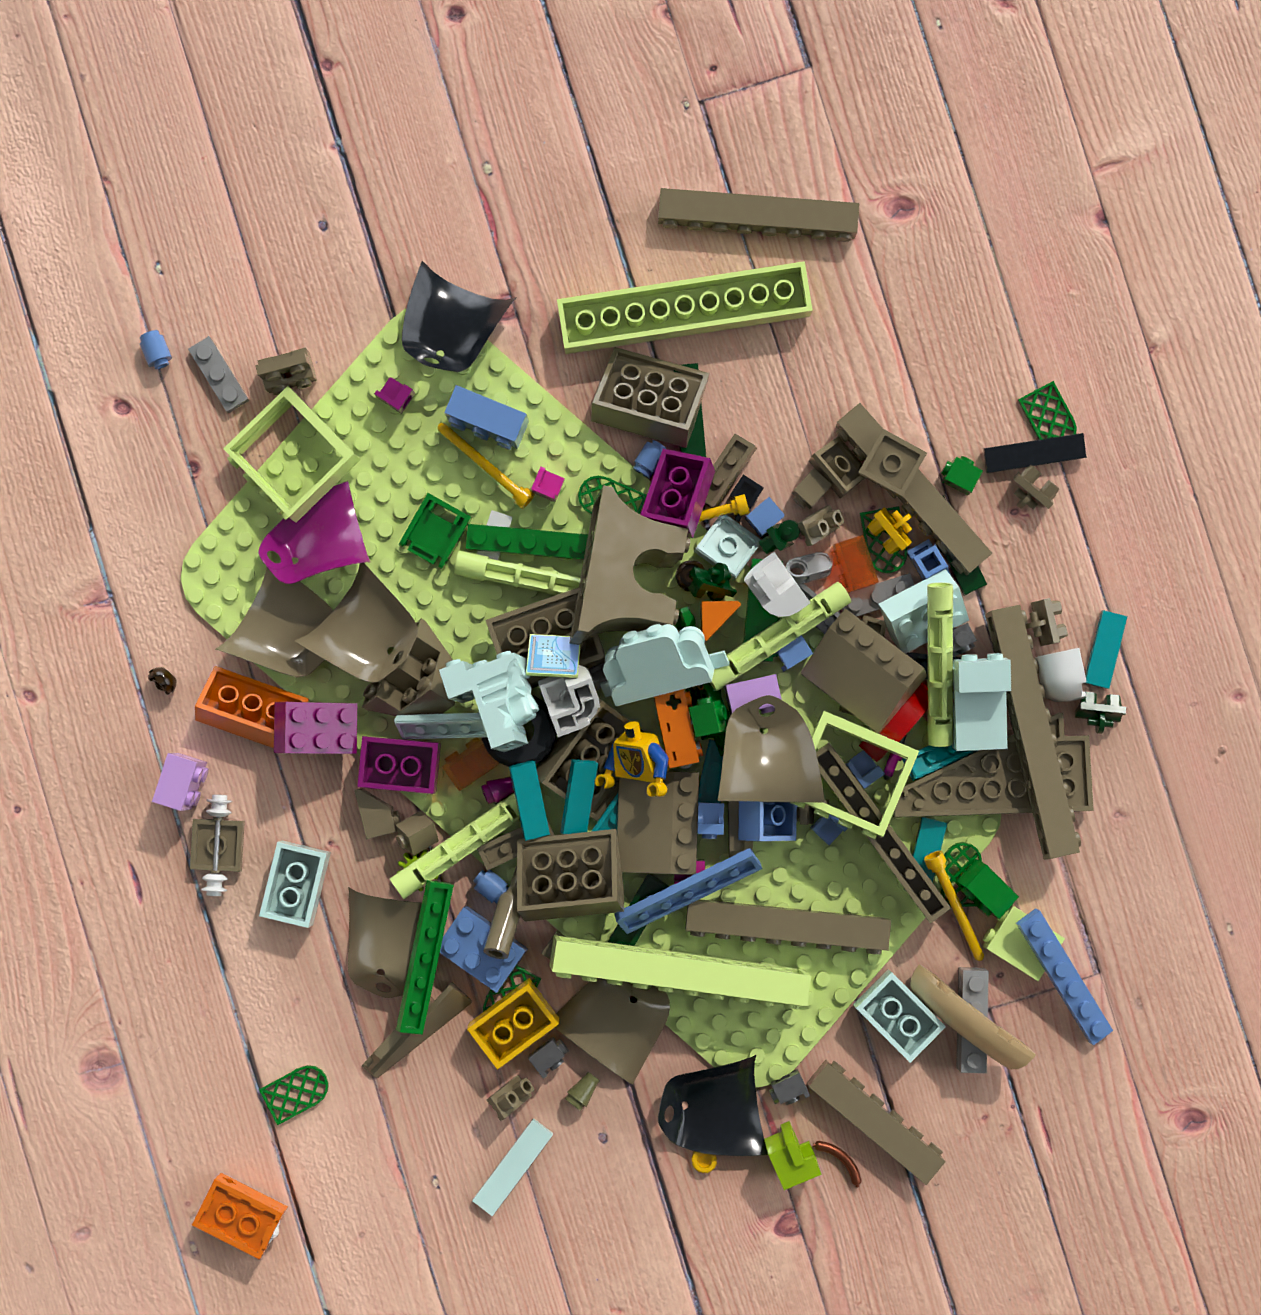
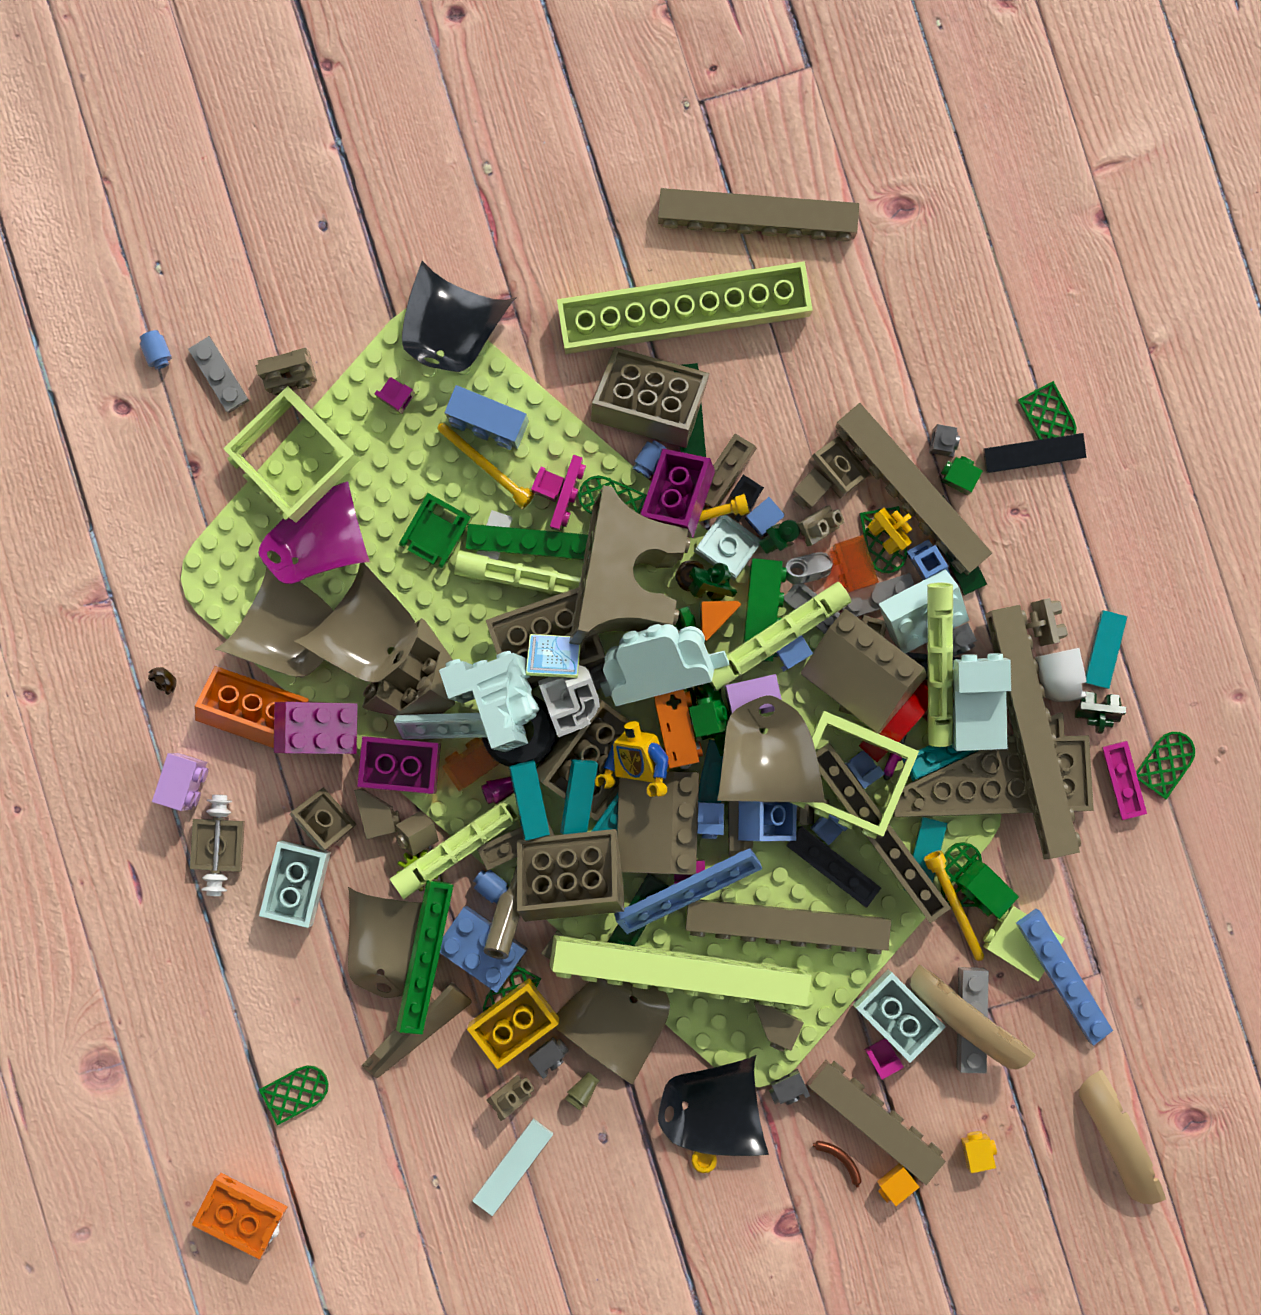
white brick [744,552,810,617] -> none
lime plate [764,1121,822,1190] -> none
dark tan plate [858,429,927,498] -> none
dark tan hips [1014,465,1059,509] -> none
none -> dark tan slope [289,787,356,852]
none -> dark pink plate [550,455,586,531]
none -> dark tan slope [754,1000,804,1052]
none -> black plate [786,826,882,908]
none -> dark pink panel [864,1038,904,1079]
none -> light orange brick [877,1163,920,1206]
none -> flat silver brick [929,424,960,457]
none -> yellow brick [961,1131,997,1173]
none -> tan brick [1079,1070,1166,1204]
none -> dark pink plate [1102,741,1147,820]
none -> green window [1136,732,1195,800]

